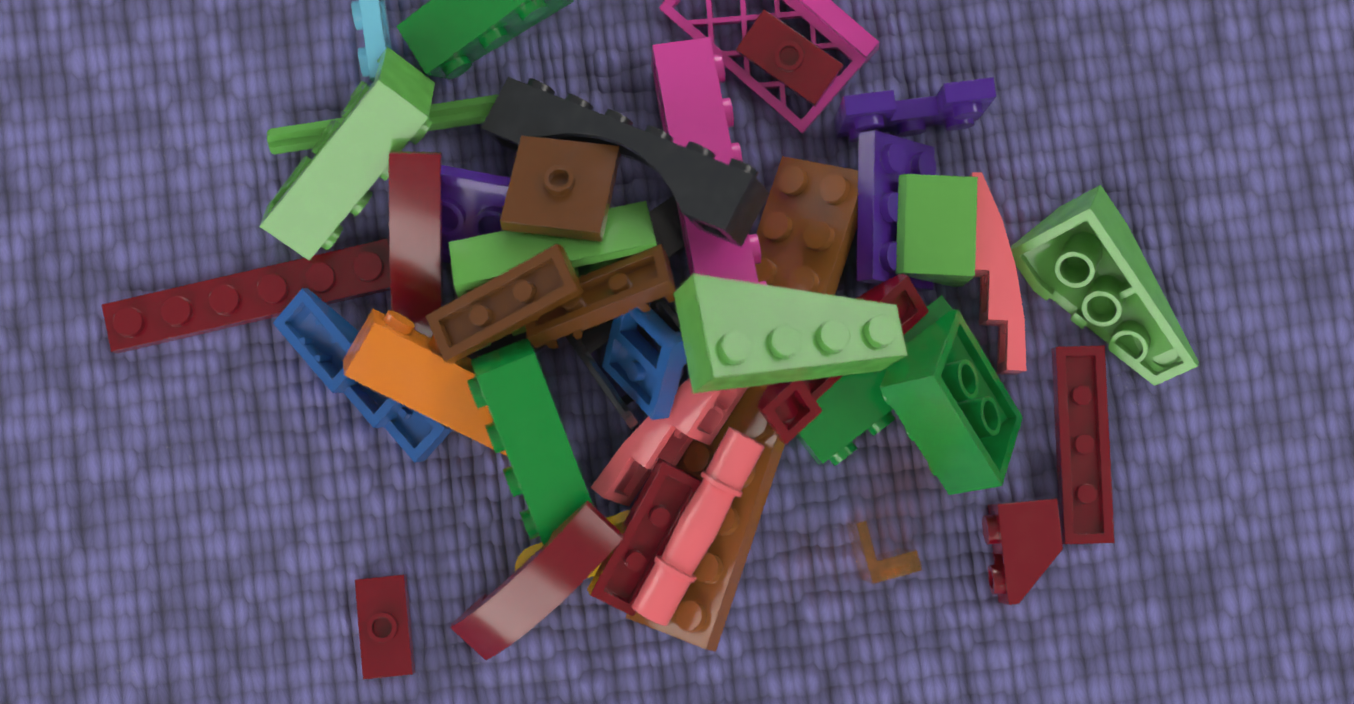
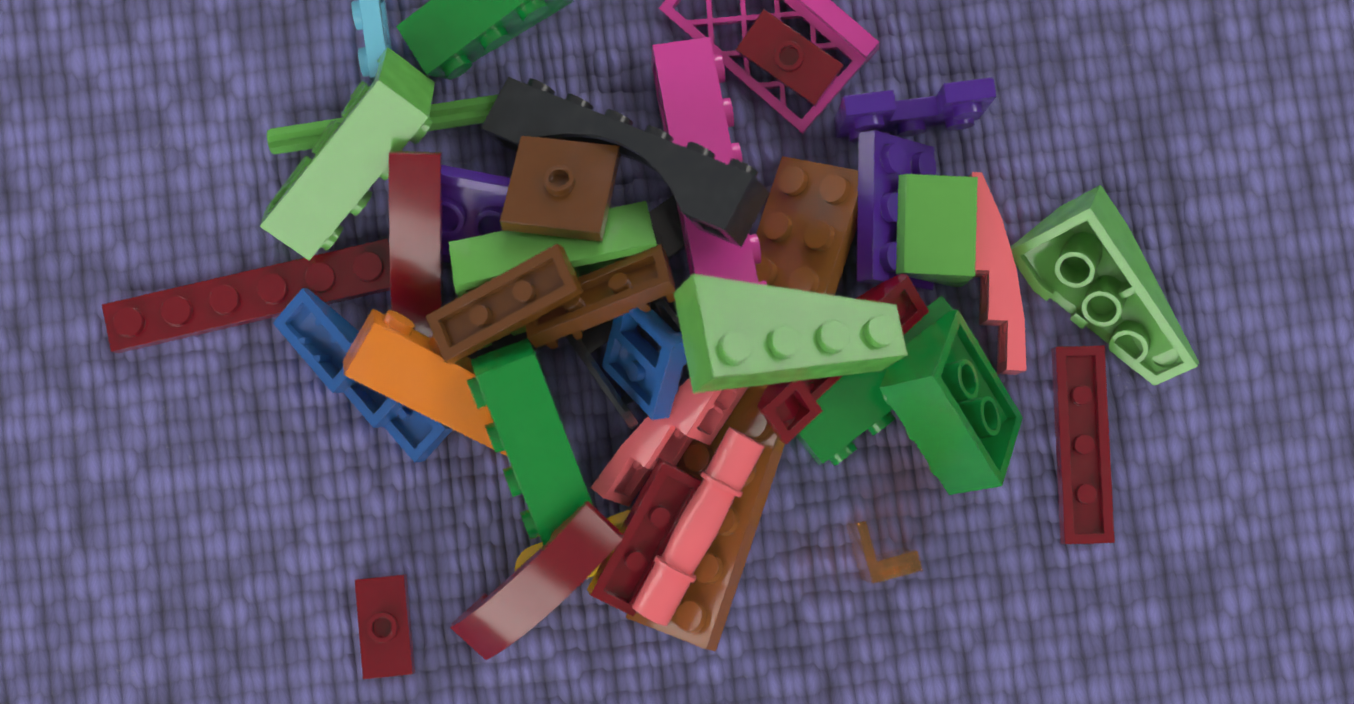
dark red slope [982,499,1063,605] -> none

